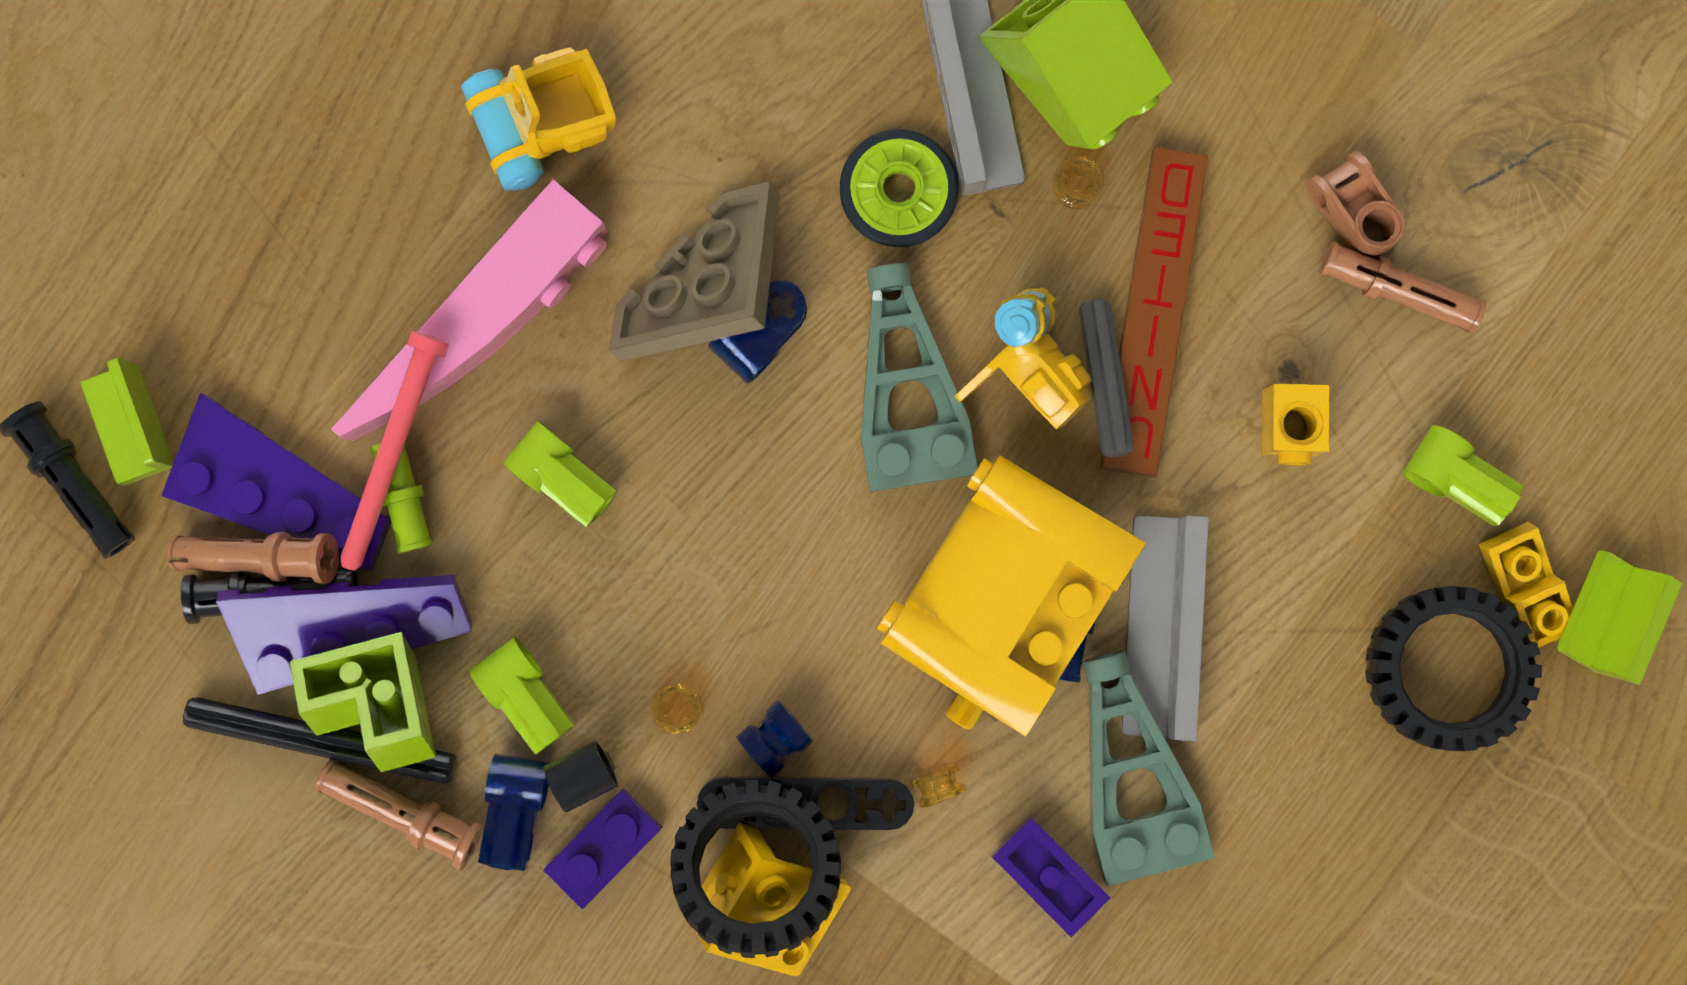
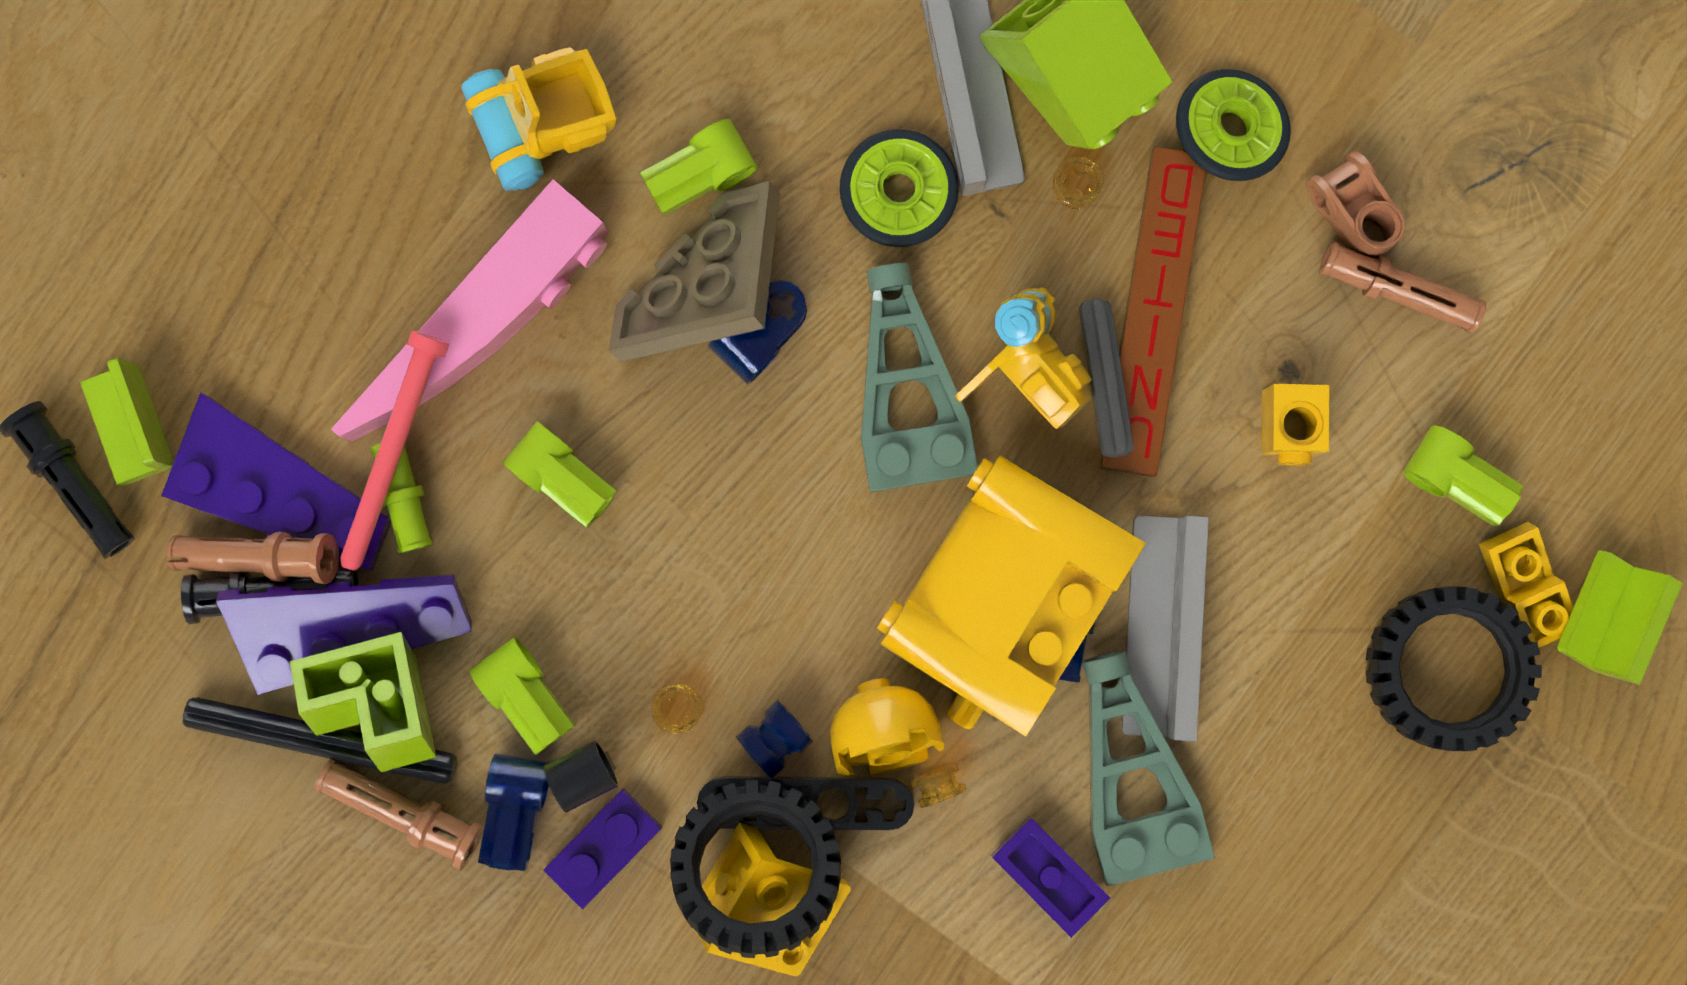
none -> lime piece [640,119,758,216]
none -> yellow cylinder [830,678,944,776]
none -> lime wheel [1176,69,1291,181]

